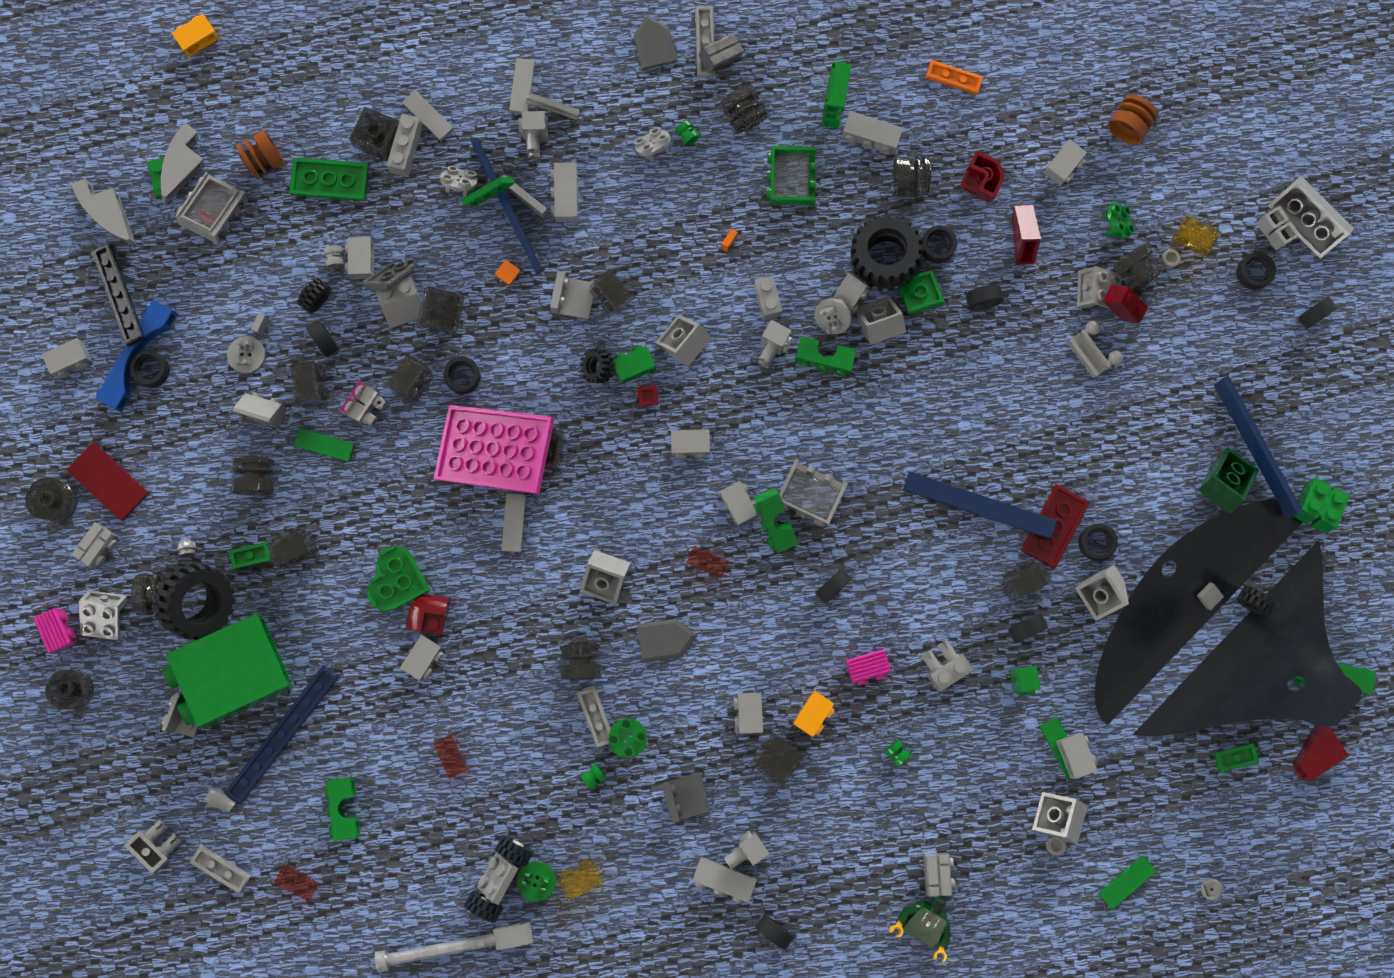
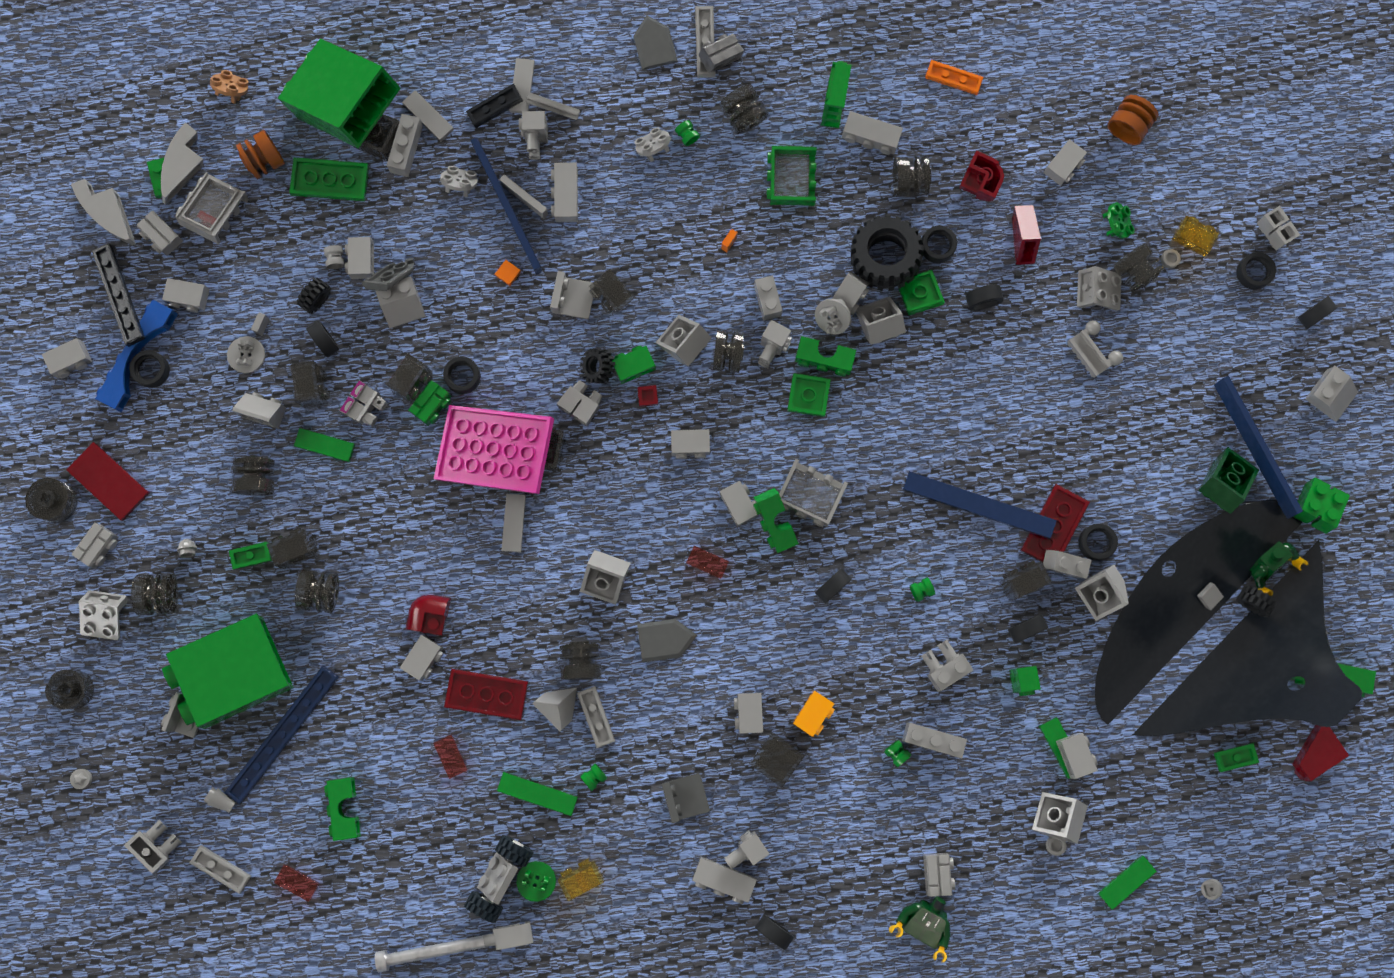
dark pink brick [33,608,76,654] -> none
black tyre [153,562,235,640] -> none
light orange brick [172,14,220,58] -> none
green plate [367,546,431,611] -> none
clear smoke brick [416,286,465,335] -> none
green tile [462,177,514,206] -> none
green plate [608,718,648,758] -> none
dark pink brick [845,649,891,686] -> none
dark red brick [1103,285,1148,323] -> none
light grey slope [1268,176,1354,259] -> none
none -> light grey tile [70,769,92,789]
none -> light grey brick [137,211,183,256]
none -> light grey brick [162,278,210,313]
none -> medium nougat plate [210,70,249,104]
none -> green brick [278,38,401,149]
none -> clear smoke wheel [295,569,339,613]
none -> green brick [408,380,452,426]
none -> dark red tile [444,669,528,720]
none -> black tile [466,84,523,128]
none -> green tile [497,772,578,816]
none -> light grey slope [533,688,577,731]
none -> light grey hips [557,380,602,427]
none -> clear smoke wheel [713,328,744,373]
none -> green plate [787,373,831,417]
none -> light grey brick [902,723,967,758]
none -> green wheel [909,577,935,603]
none -> light grey brick [1042,550,1091,579]
none -> dark green torso [1250,541,1308,596]
none -> light grey slope [1305,366,1358,422]

